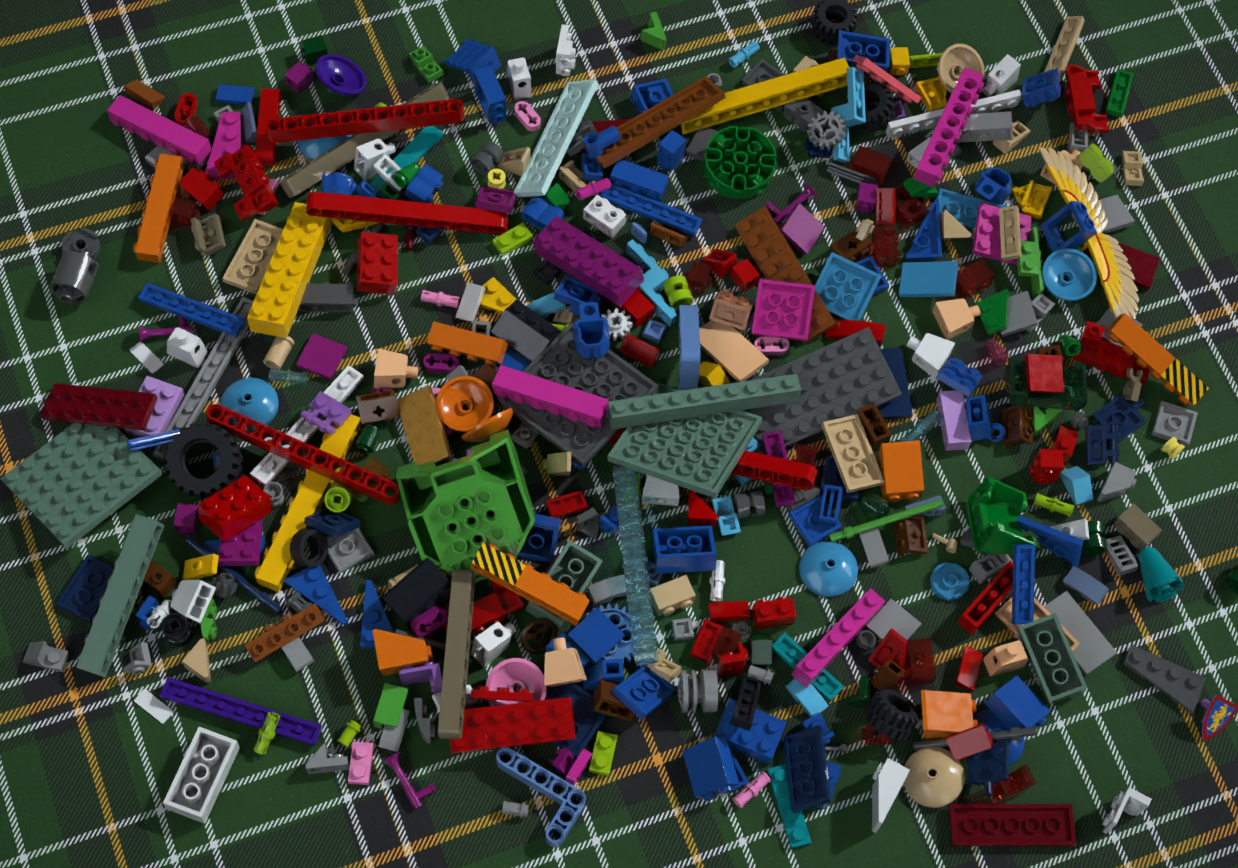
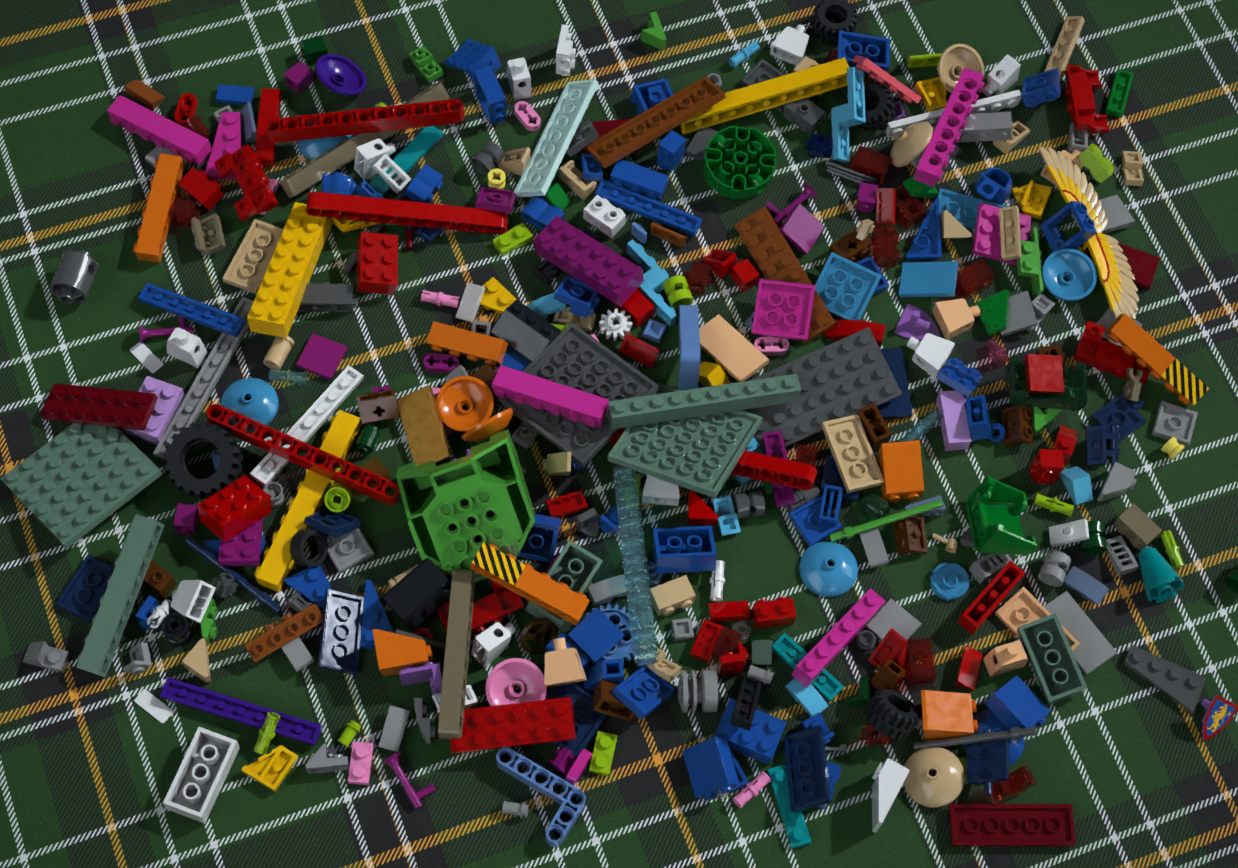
dark grey plate [62,228,101,260] -> none
blue axle [127,429,180,451] -> none
yellow plate [183,553,219,580] -> none
medium lavender plate [301,391,352,435] -> none
bright green panel [373,683,408,729] -> none
light nougat torso [374,349,418,389] -> none
dark green plate [377,181,400,200] -> none
green cone [393,162,420,187] -> none
magenta beam [411,606,448,637] -> none
red plate [471,686,534,702] -> none
blue piece [573,302,610,360] -> none
dark pink axle [575,178,611,201] -> none
blue piece [583,125,621,157] -> none
nougat bracket [709,291,754,330] -> none
light grey gear [807,111,847,150] -> none
yellow brick [889,47,910,76] -> none
slope [946,723,992,761] -> none
blue plate [1012,544,1035,625] -> none
blue wing [1016,515,1084,568] -> none
green cone [1059,334,1081,356] -> none
dark grey plate [1071,411,1088,430] -> none
white bracket [1102,787,1152,834] -> none
none -> yellow wing [241,745,299,792]
none -> tile [318,589,364,675]
none -> white torso [770,24,809,66]
none -> tan dish [890,122,933,167]
none -> medium lavender shield [894,304,940,341]
none -> light grey wheel [1038,550,1071,587]
none -> lime axle [1161,530,1185,569]

